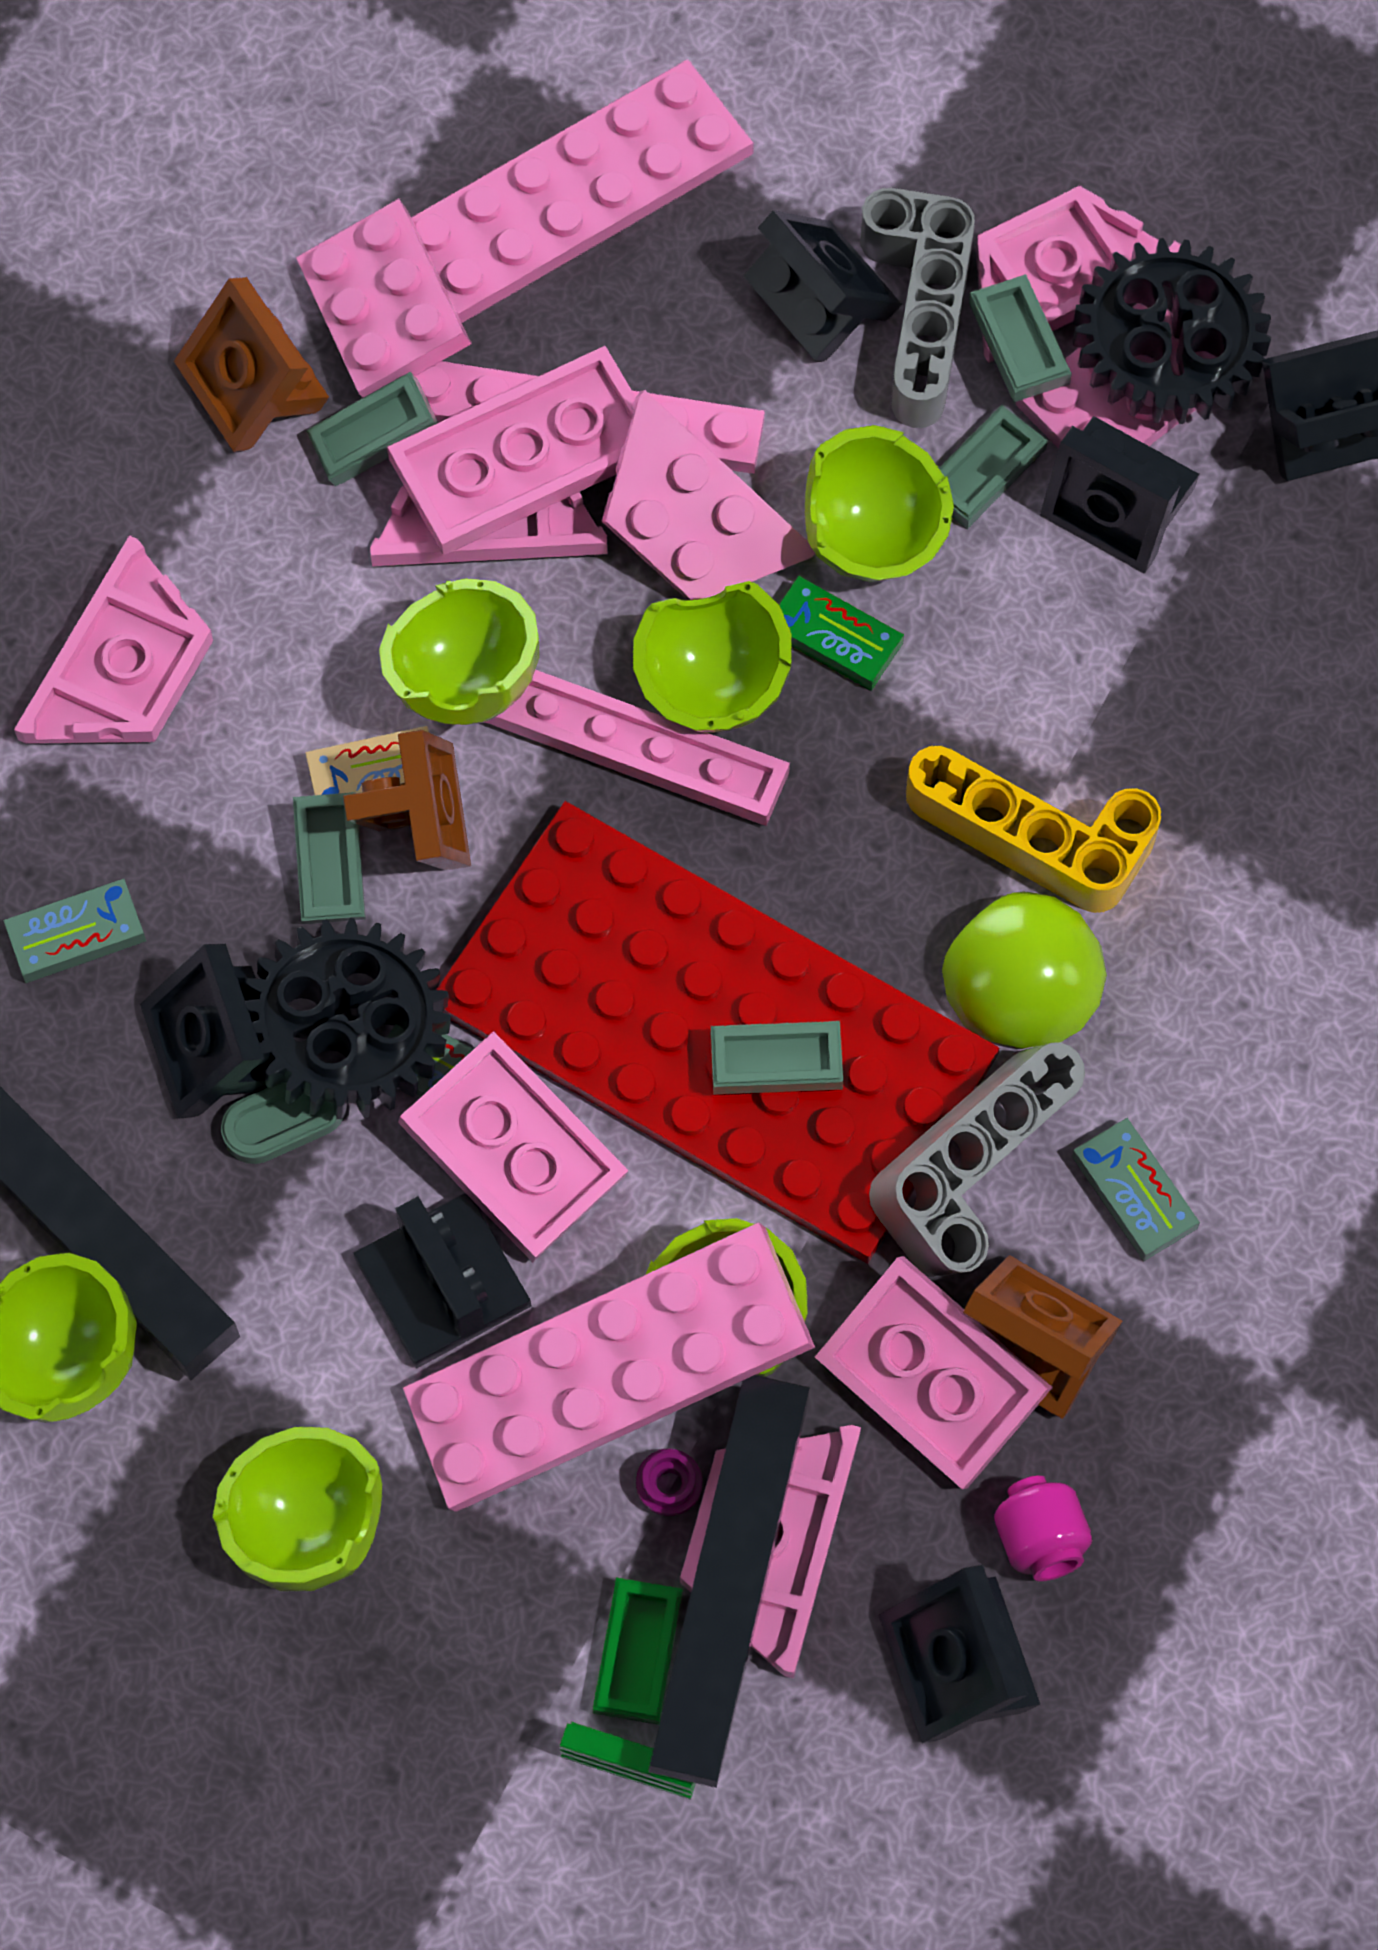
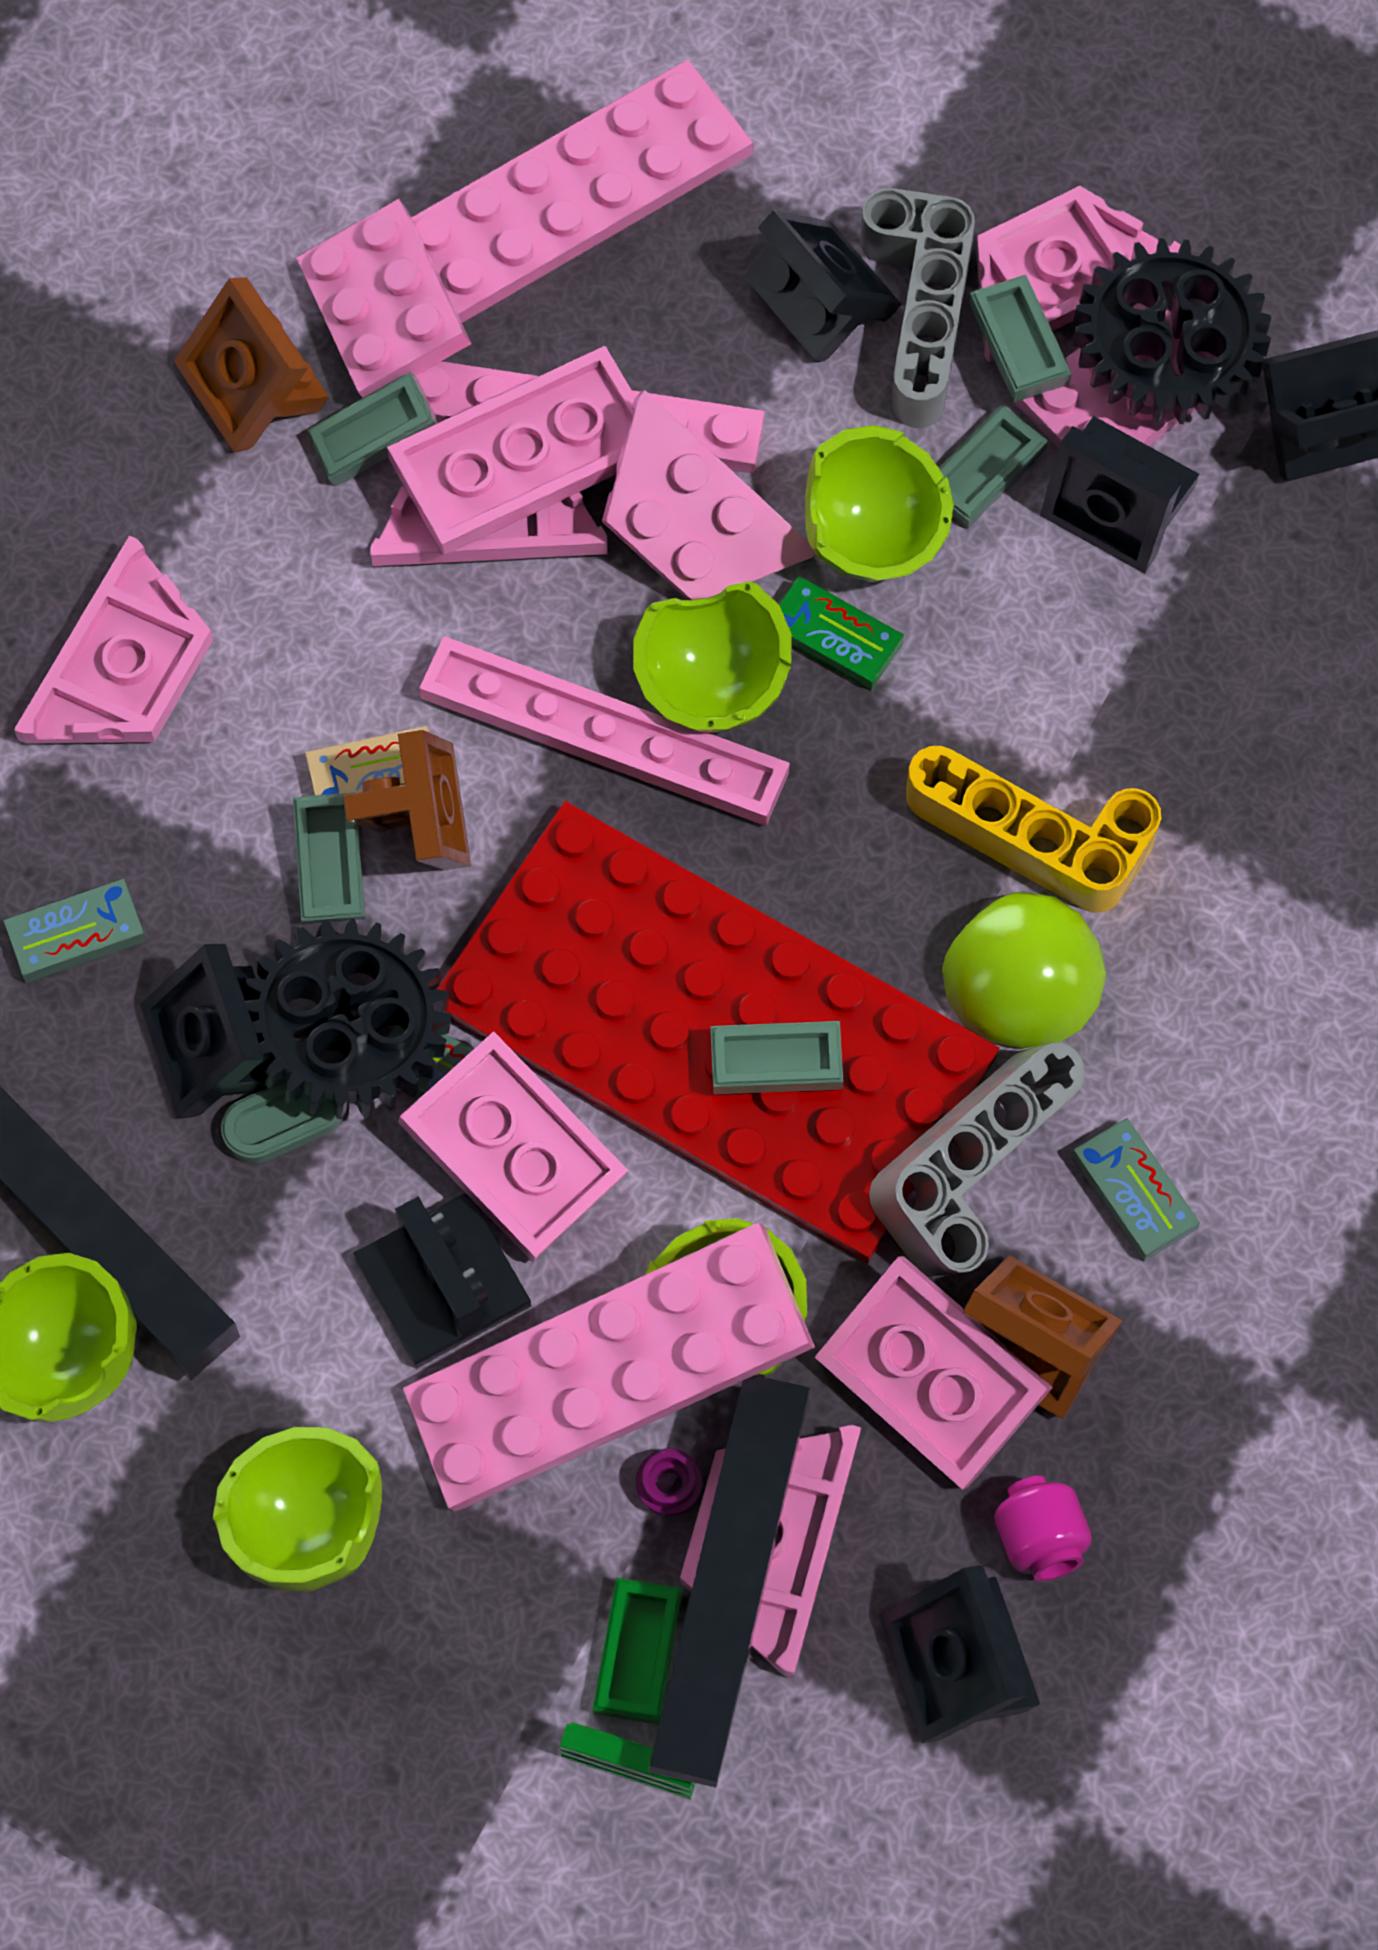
lime cylinder [379,578,540,725] -> none

